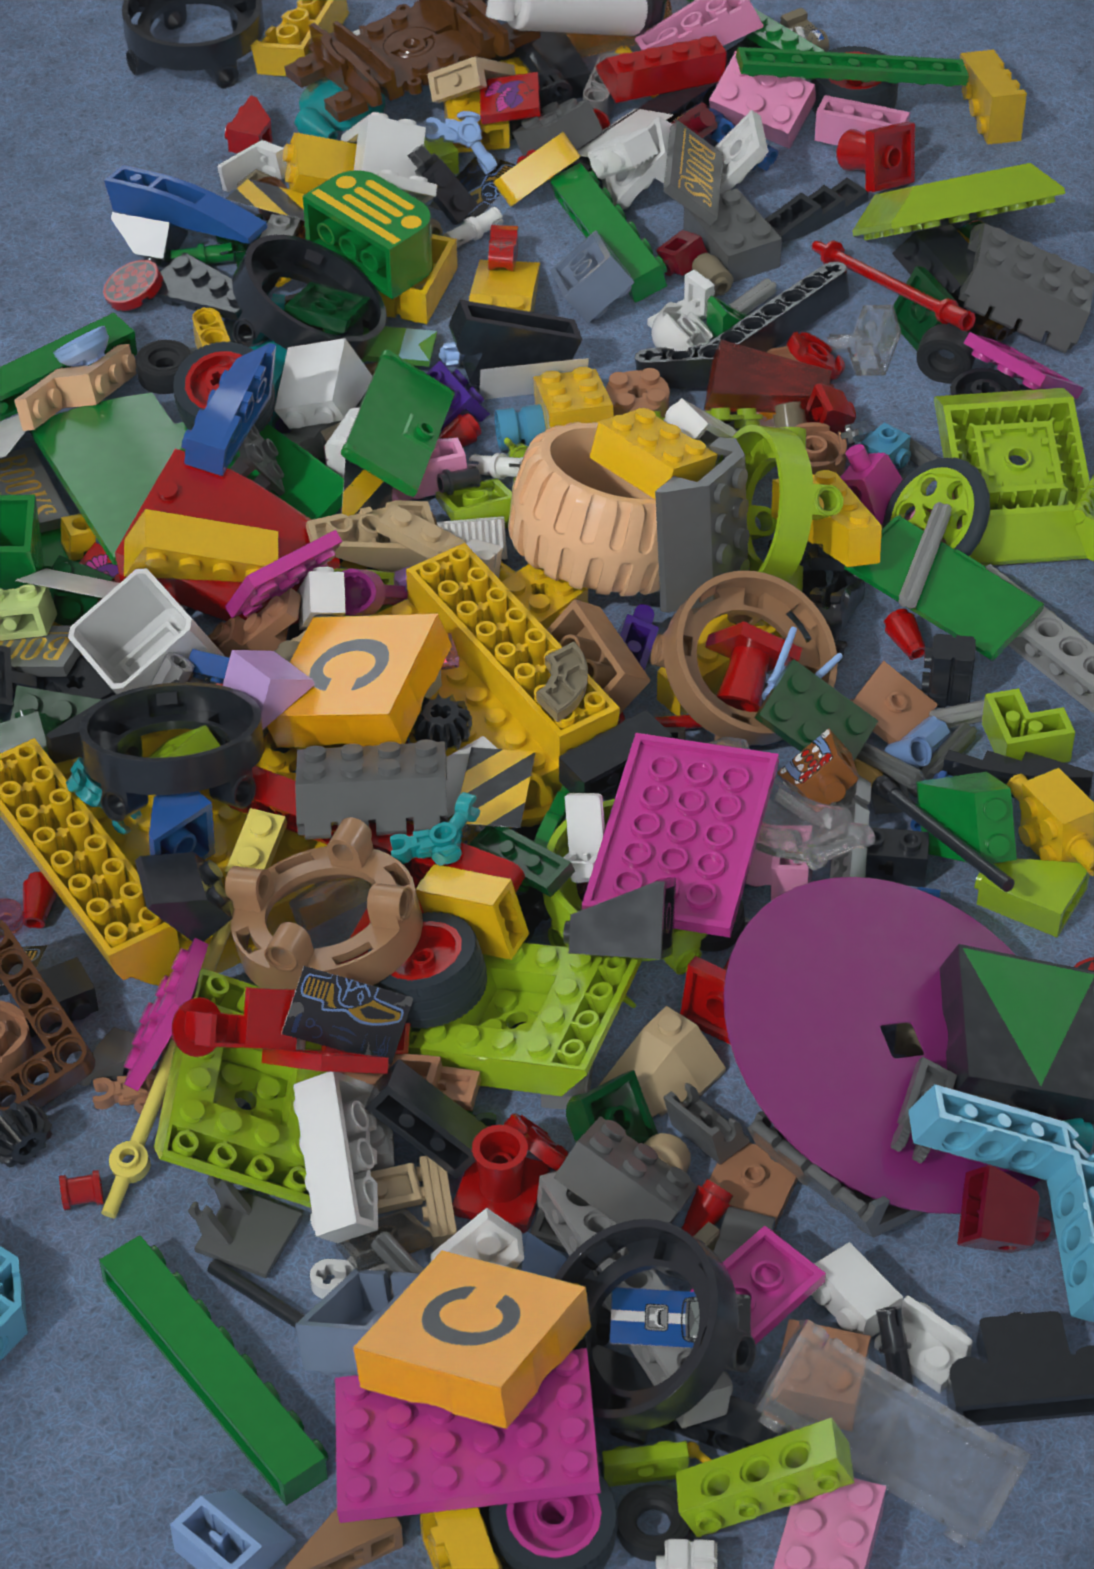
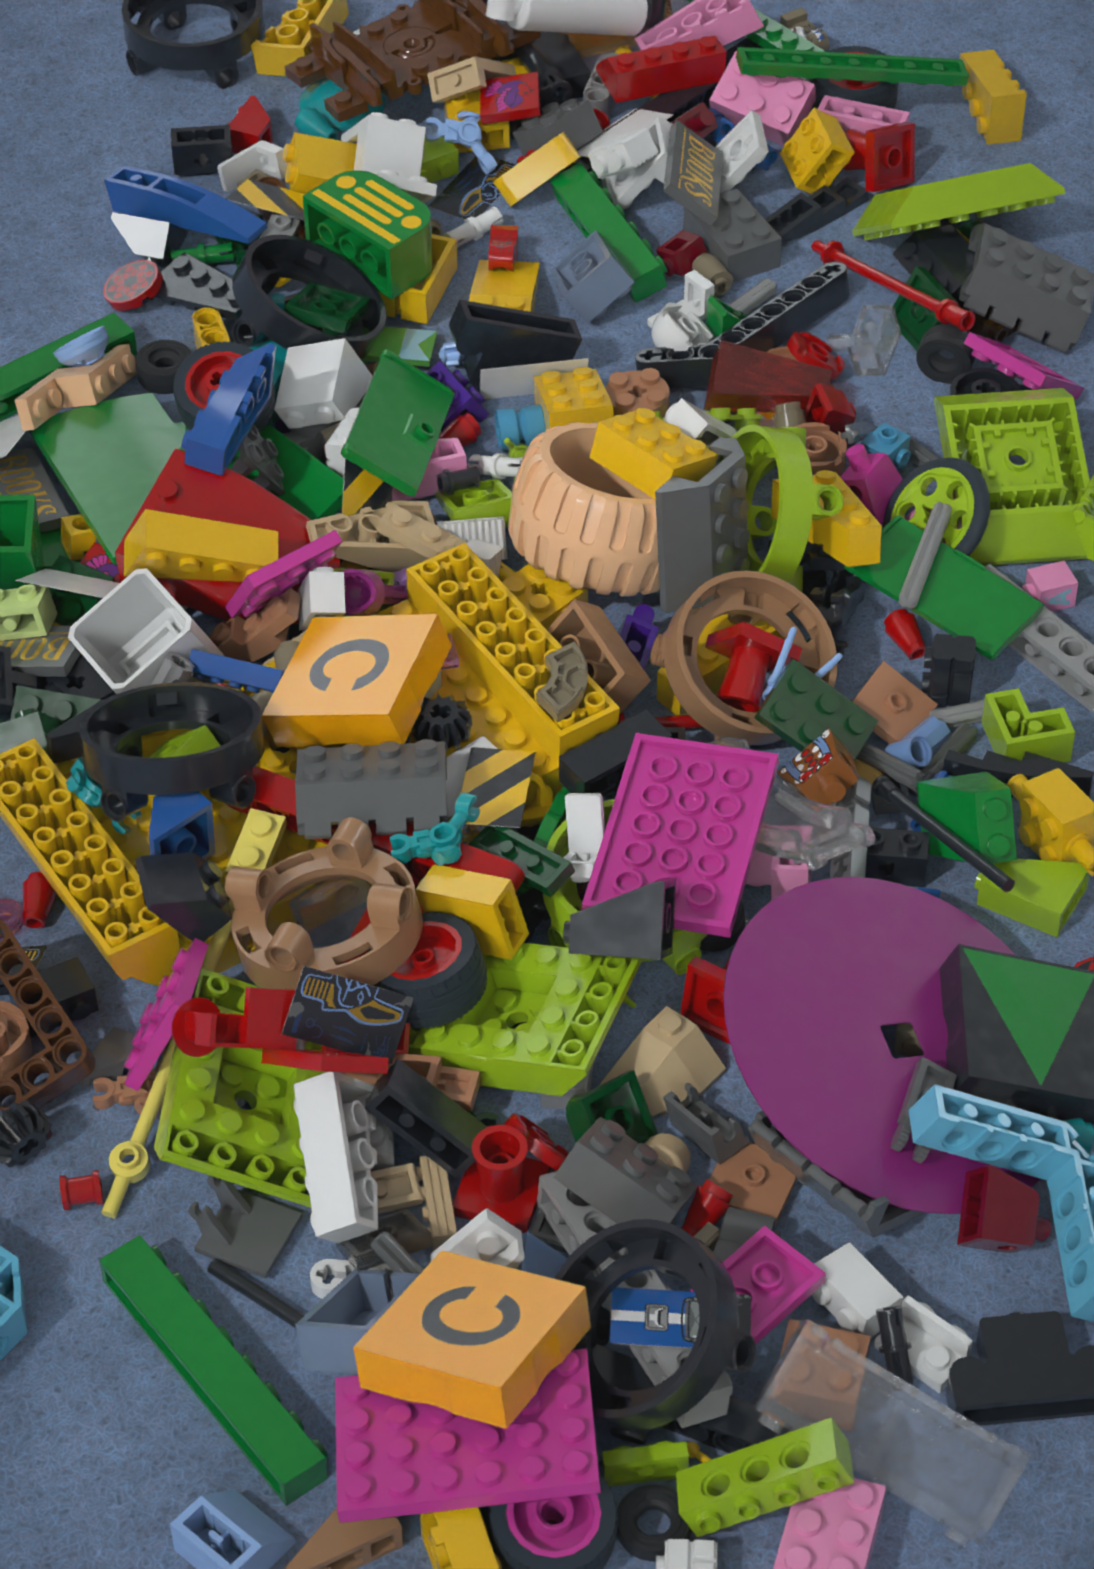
lavender slope [223,650,315,729] -> none
black hinge [408,145,478,225] -> none
none -> black brick [171,124,233,175]
none -> yellow brick [779,108,855,194]
none -> bright pink brick [1022,560,1078,611]

